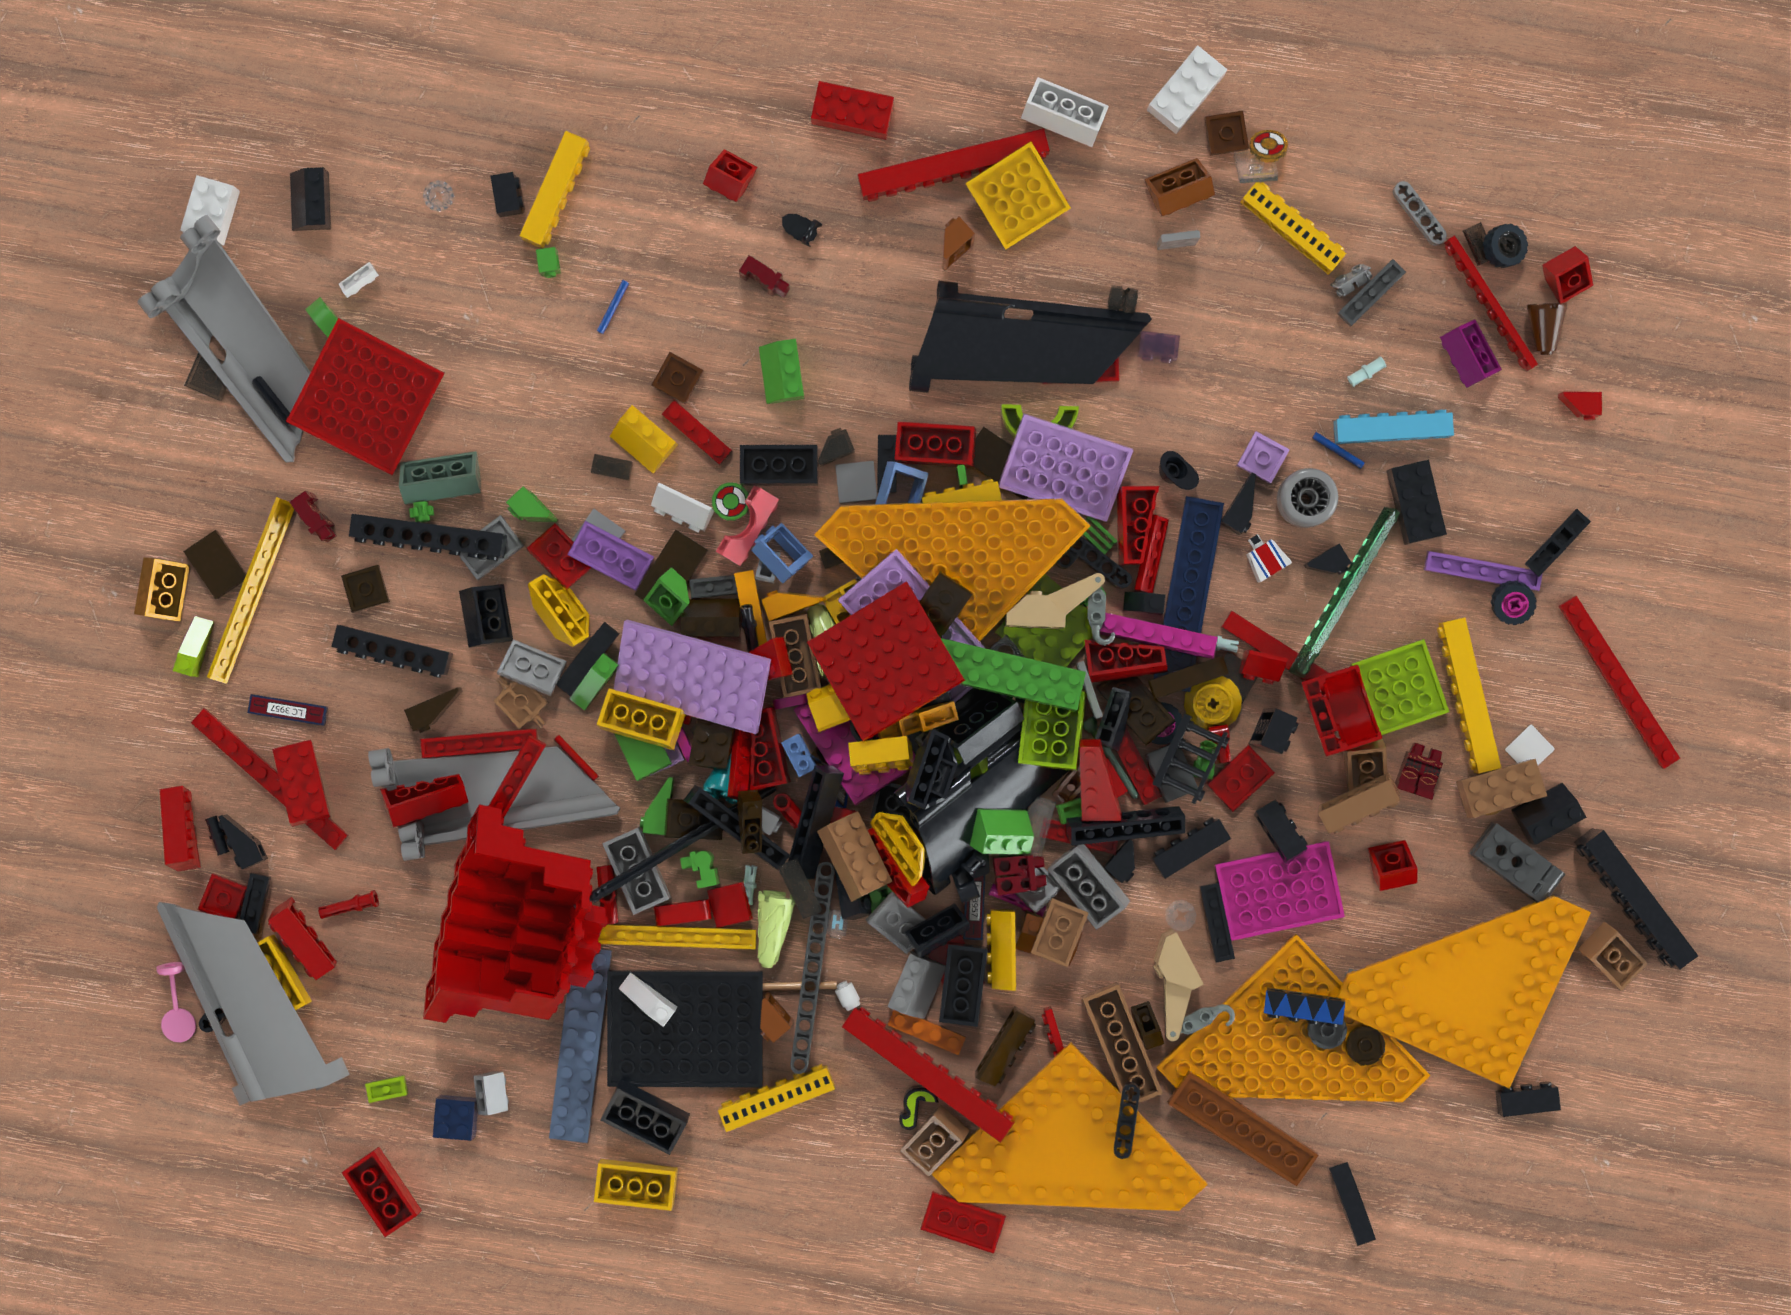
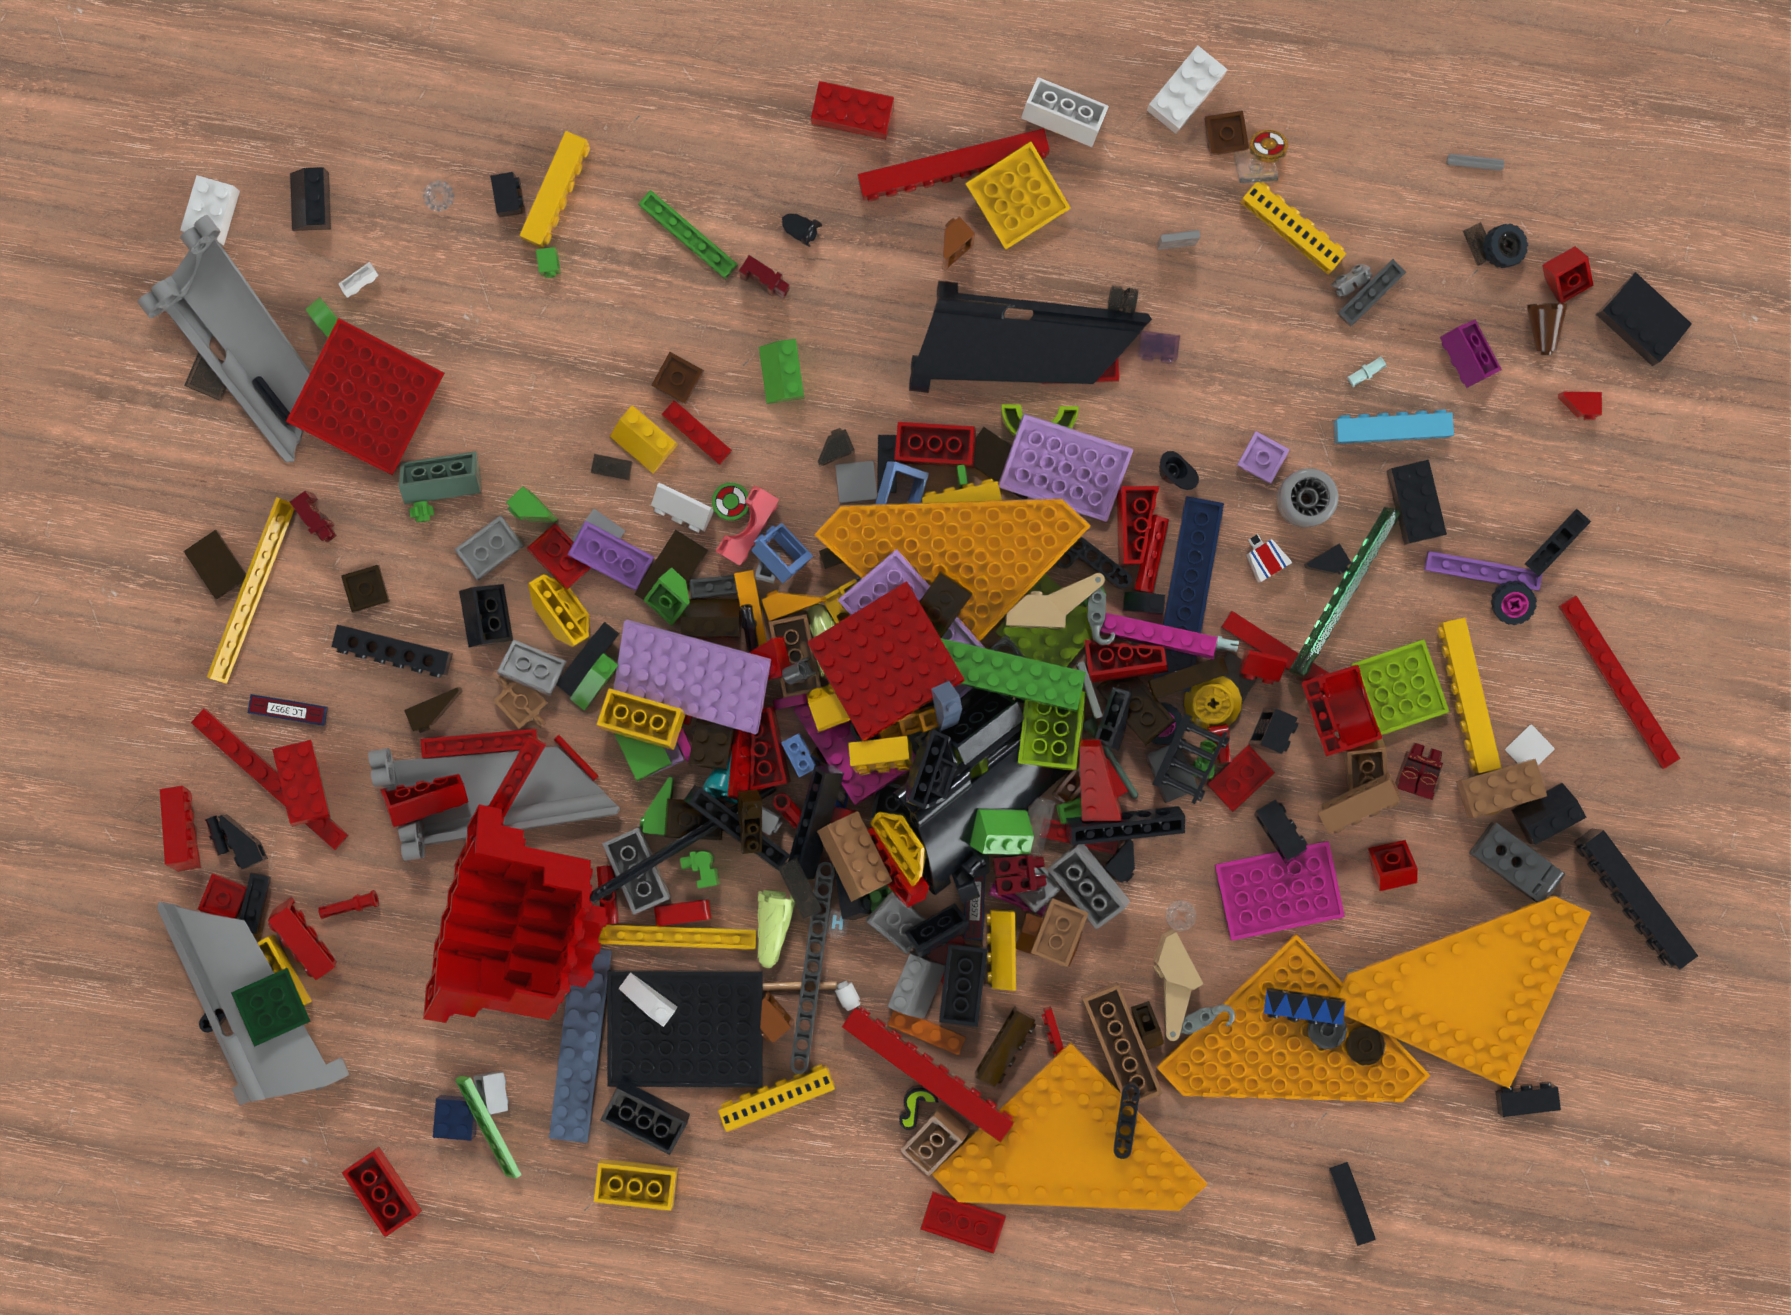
pearl gold slope [134,557,190,621] -> none
bright pink piece [156,962,196,1043] -> none
slope [173,616,214,677] -> none
black brick [349,514,507,561] -> none
lime plate [365,1075,408,1103] -> none
blue bar [597,280,629,334] -> none
red slope [703,149,758,202] -> none
red tile [707,882,753,928] -> none
black brick [740,445,818,486] -> none
light aqua pin [744,865,758,905] -> none
bright green tile [1083,516,1117,554] -> none
red plate [1116,728,1162,805] -> none
dark orange slope [1144,158,1215,216] -> none
black brick [1151,817,1231,879] -> none
dark orange plate [1167,1071,1319,1186] -> none
black plate [1199,882,1235,963] -> none
black slope [1221,473,1256,535] -> none
blue bar [1312,432,1365,469] -> none
light grey beam [1393,181,1447,246] -> none
red plate [1444,235,1539,371] -> none
medium nougat slope [1577,922,1648,991] -> none
none -> dark green plate [231,968,311,1047]
none -> bright green tile [455,1076,522,1179]
none -> bright green tile [638,190,738,280]
none -> dark grey piece [782,657,817,685]
none -> sand blue slope [931,681,962,732]
none -> light grey axle [1447,154,1504,171]
none -> black slope [1596,272,1692,366]

